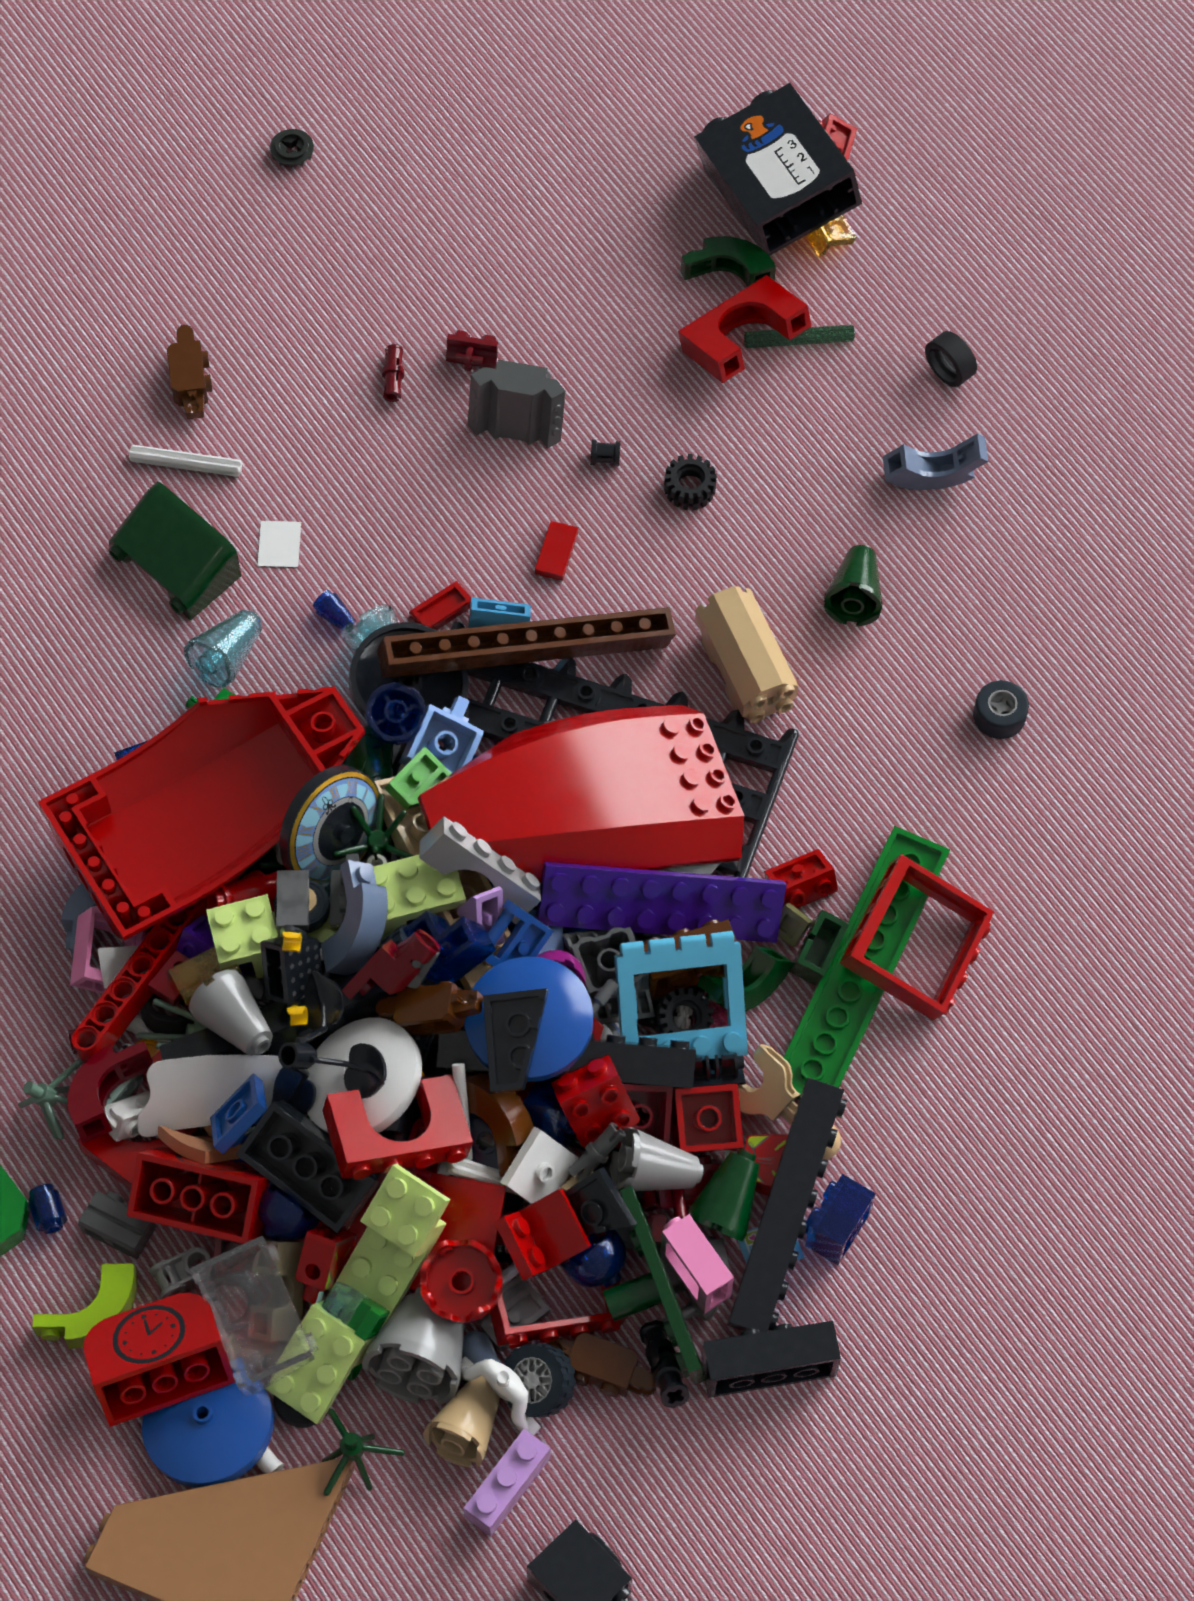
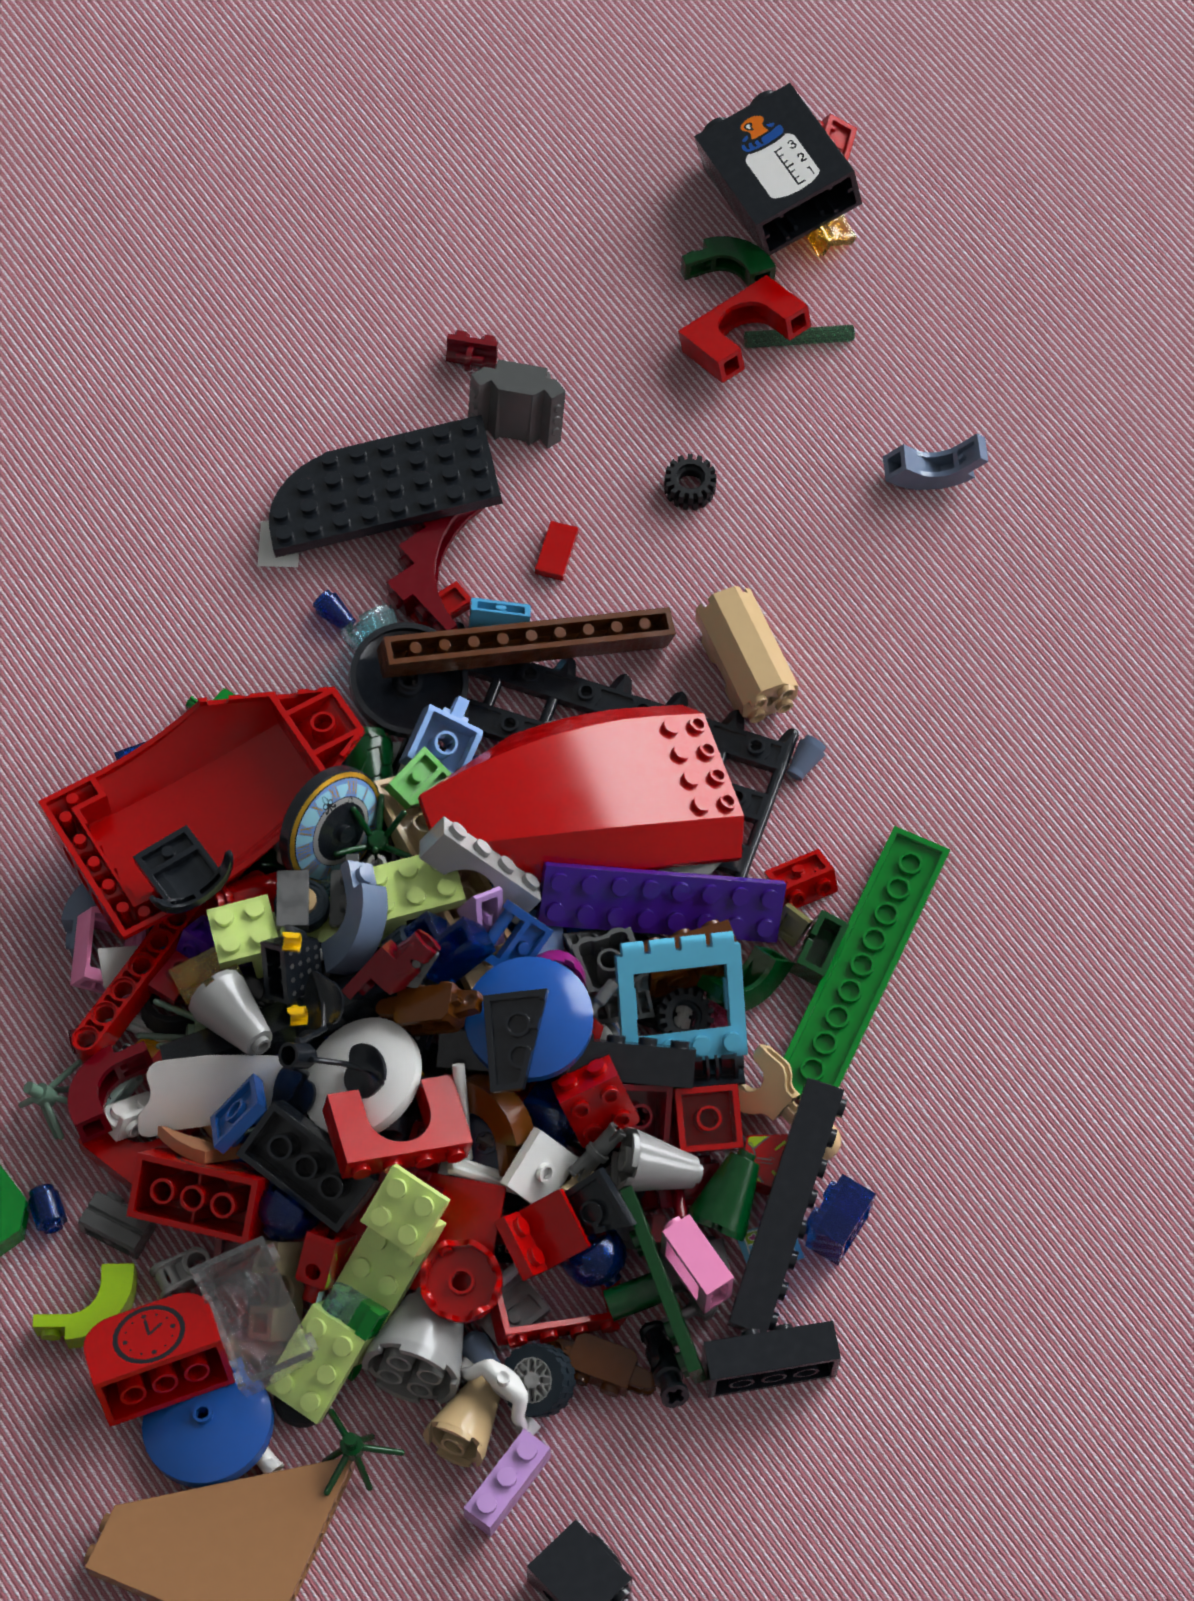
dark green windscreen [108,482,241,620] -> none
white axle [129,445,242,477] -> none
reddish brown hinge [167,324,213,419] -> none
clear light blue cone [184,610,262,688] -> none
pearl dark grey gear [270,129,314,169] -> none
clear blue cylinder [365,682,427,745] -> none
dark red pin [382,344,405,402] -> none
black bush [590,439,621,467] -> none
dark green cone [824,545,883,626] -> none
red window [840,854,994,1021] -> none
black tyre [925,331,977,387] -> none
black wheel [973,680,1029,739] -> none
none -> black piece [133,825,233,914]
none -> black plate [269,415,503,558]
none -> dark red arch [386,508,485,631]
none -> sand blue cone [787,735,826,781]

